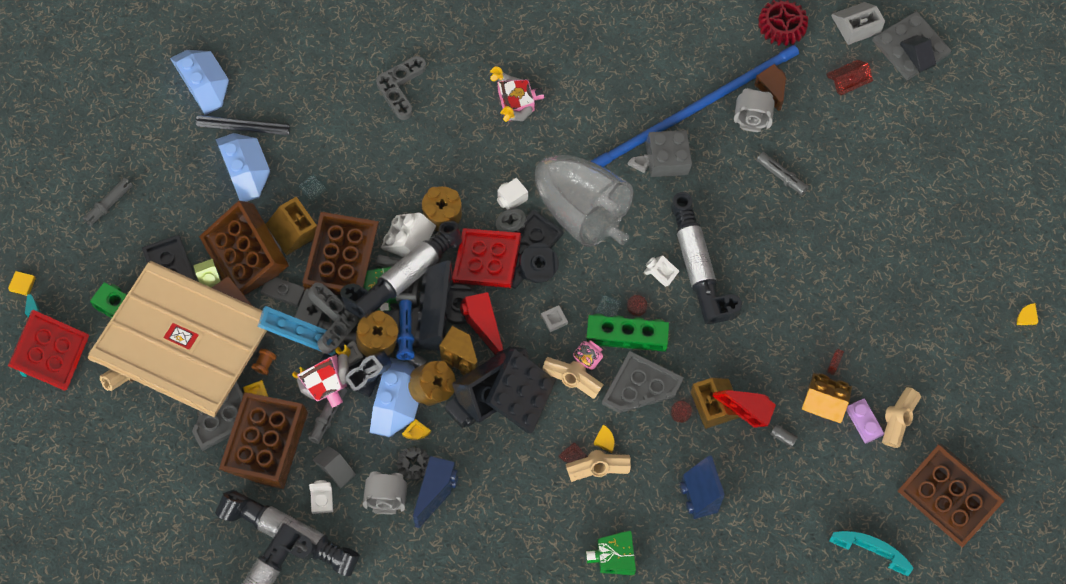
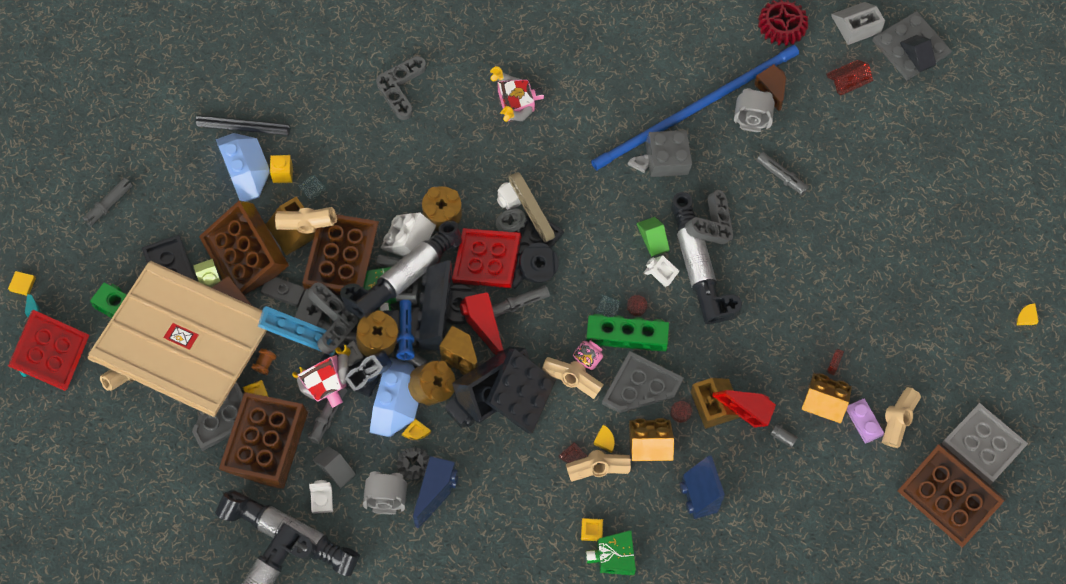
light blue wedge [170,50,229,115] -> none
clear windscreen [535,155,633,247] -> none
light grey tile [541,305,568,332] -> none
teal slope [829,531,913,576] -> none
none -> yellow brick [270,155,293,183]
none -> tan piece [275,207,337,234]
none -> dark grey pin [492,285,550,318]
none -> dark tan beam [508,172,555,243]
none -> yellow tile [581,518,603,541]
none -> slope [629,418,674,461]
none -> bright green slope [637,217,670,257]
none -> dark grey beam [685,190,733,244]
none -> light grey plate [942,403,1028,485]

